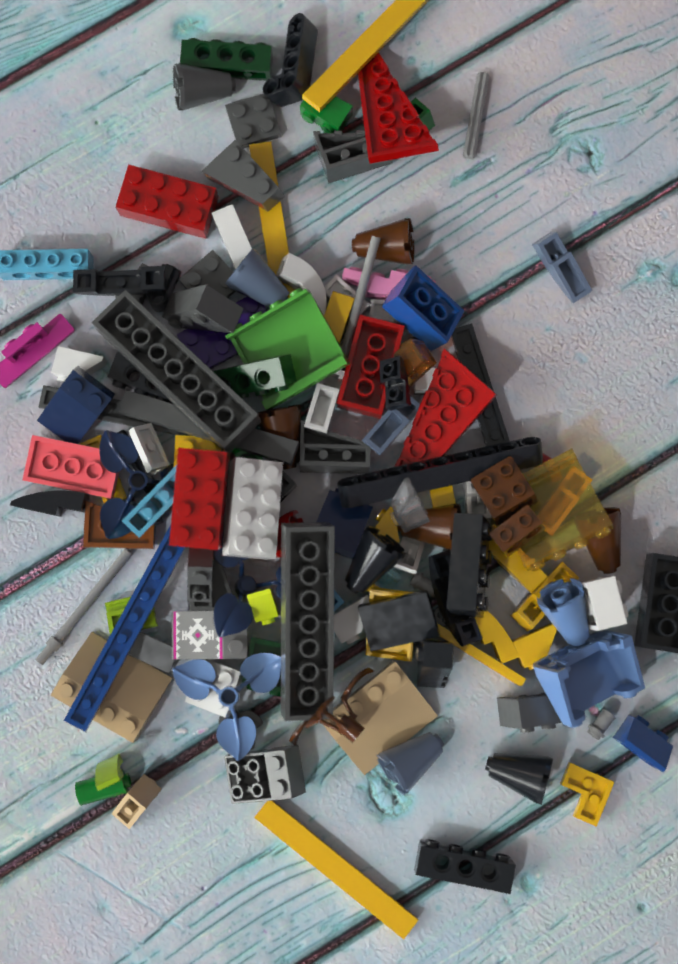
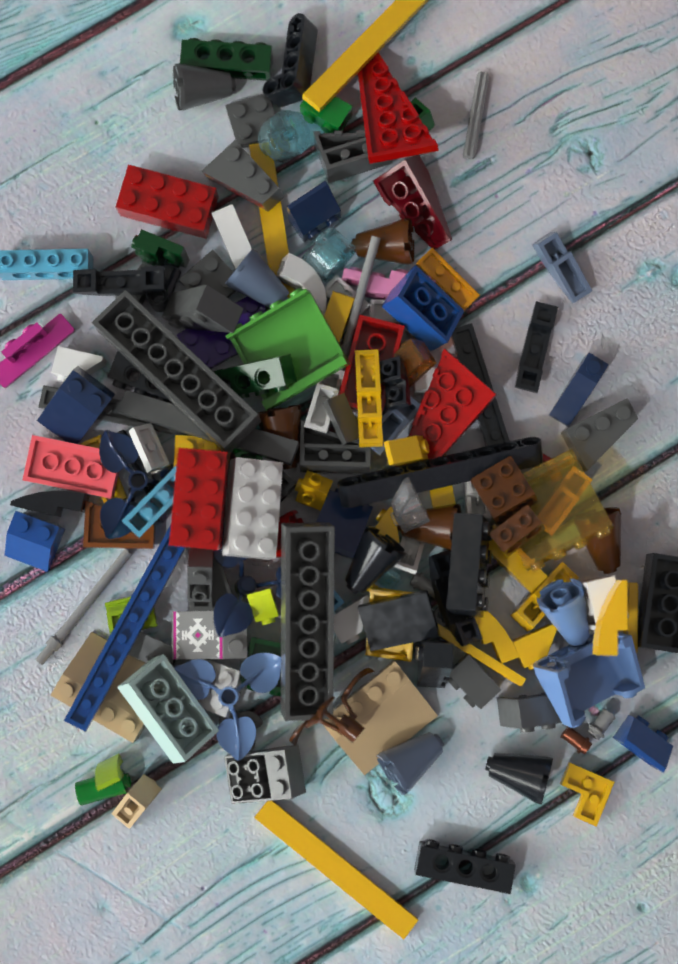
none -> blue slope [4,511,65,572]
none -> light aqua brick [117,654,219,764]
none -> dark green plate [131,229,190,268]
none -> clear light blue brick [258,110,311,163]
none -> dark blue slope [287,181,341,242]
none -> yellow brick [295,470,333,511]
none -> clear light blue brick [302,227,356,282]
none -> dark grey slope [323,393,359,445]
none -> yellow slope [355,350,383,447]
none -> dark red wedge [373,155,453,250]
none -> yellow slope [384,435,429,466]
none -> light orange tile [416,248,480,311]
none -> dark grey brick [448,654,501,709]
none -> black slope [515,301,558,393]
none -> dark blue slope [549,353,609,427]
none -> copper pin [560,726,592,754]
none -> dark grey wedge [561,398,638,473]
none -> yellow slope [592,580,628,656]
none -> yellow tile [623,582,638,654]

